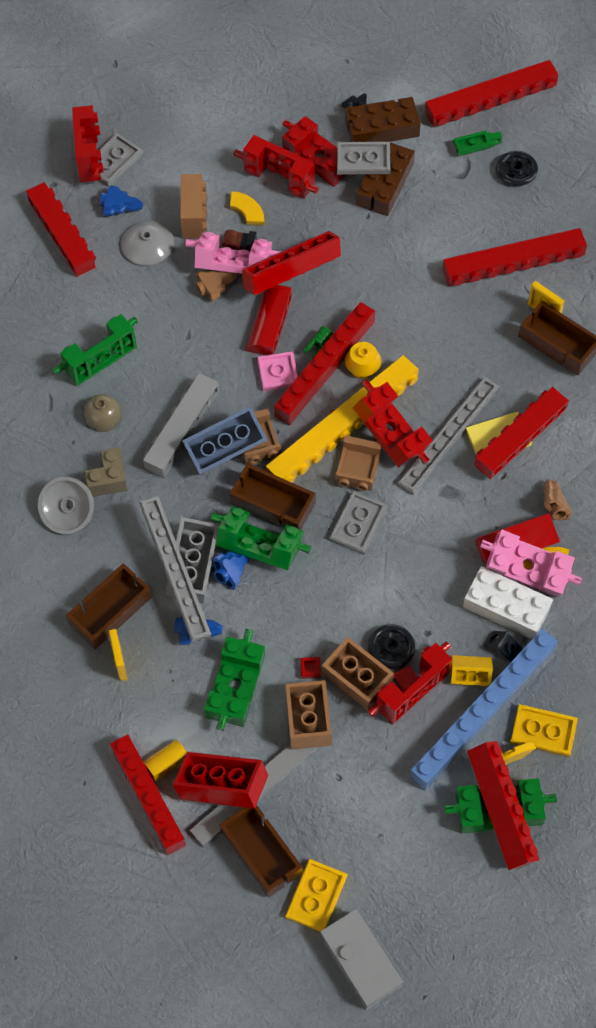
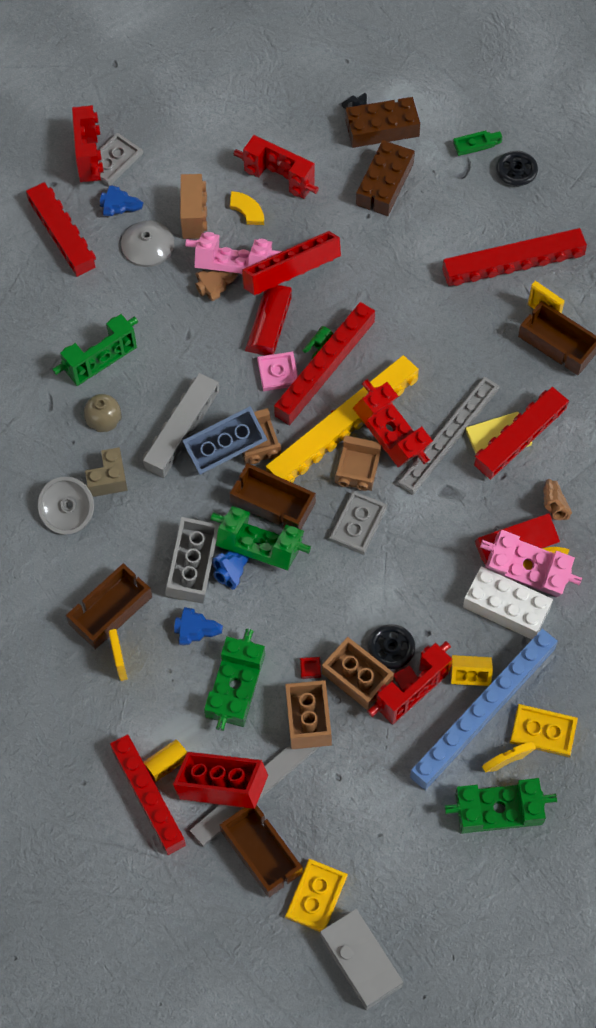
light grey tile [139,496,211,642] -> none
leg [222,230,257,252] -> none
red brick [282,116,356,187] -> none
light grey tile [337,142,390,175] -> none
yellow cone [345,342,382,379] -> none
red brick [425,60,559,127] -> none
red brick [467,741,539,870] -> none
black bracket [483,631,522,663] -> none

